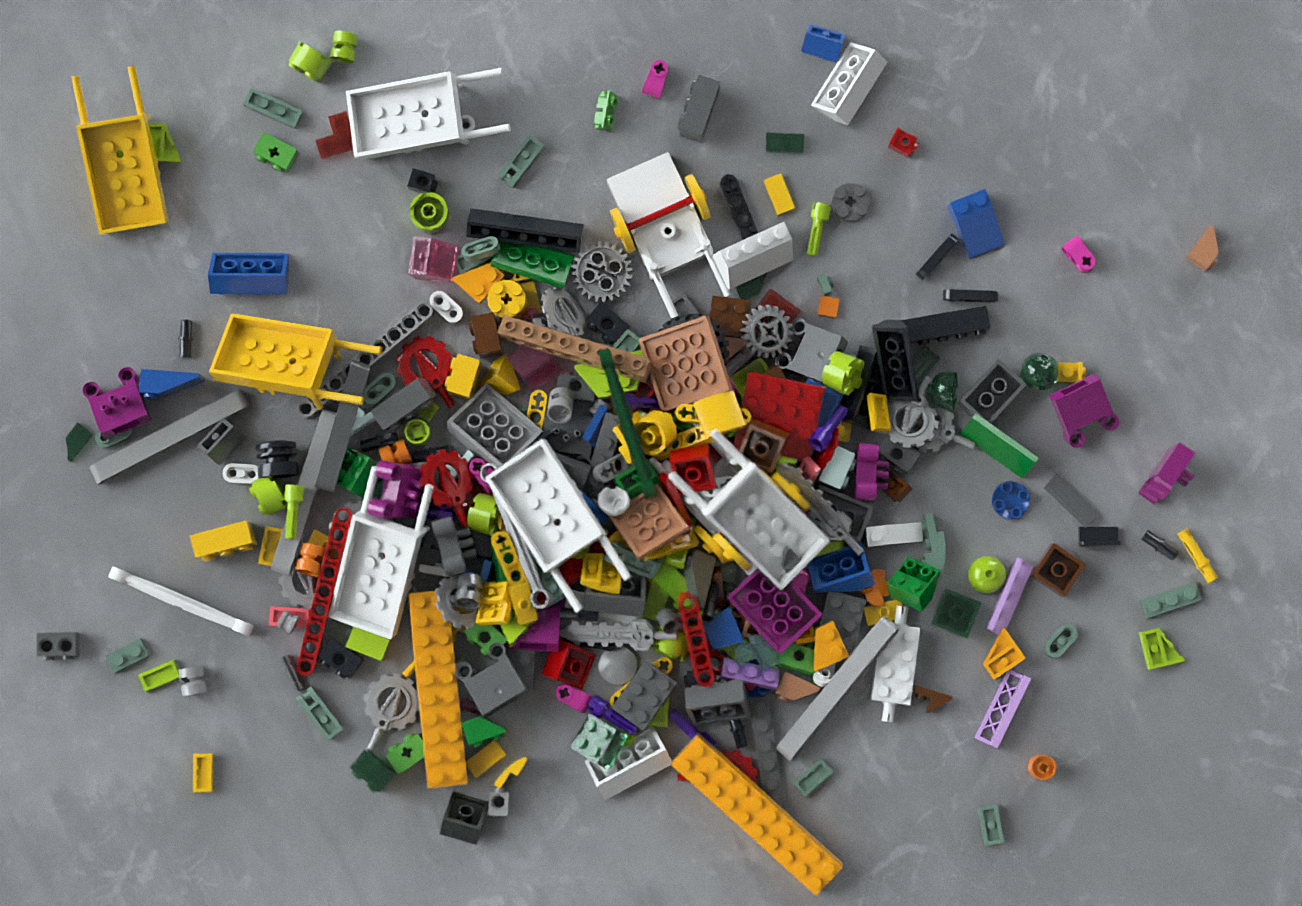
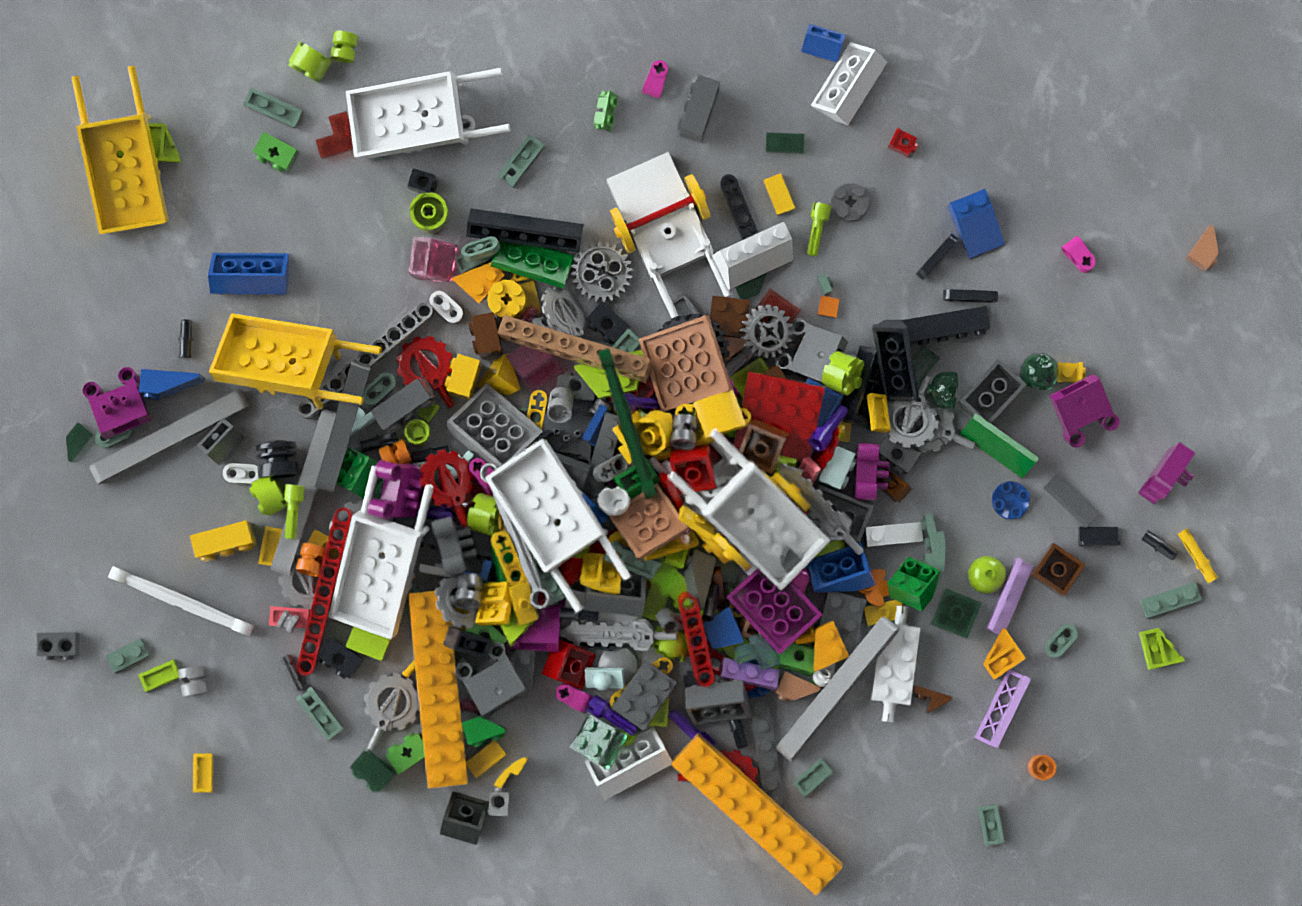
none -> black brick [443,626,492,659]
none -> light aqua tile [585,667,625,691]
none -> flat silver wheel [671,414,698,450]
none -> yellow plate [678,505,715,540]

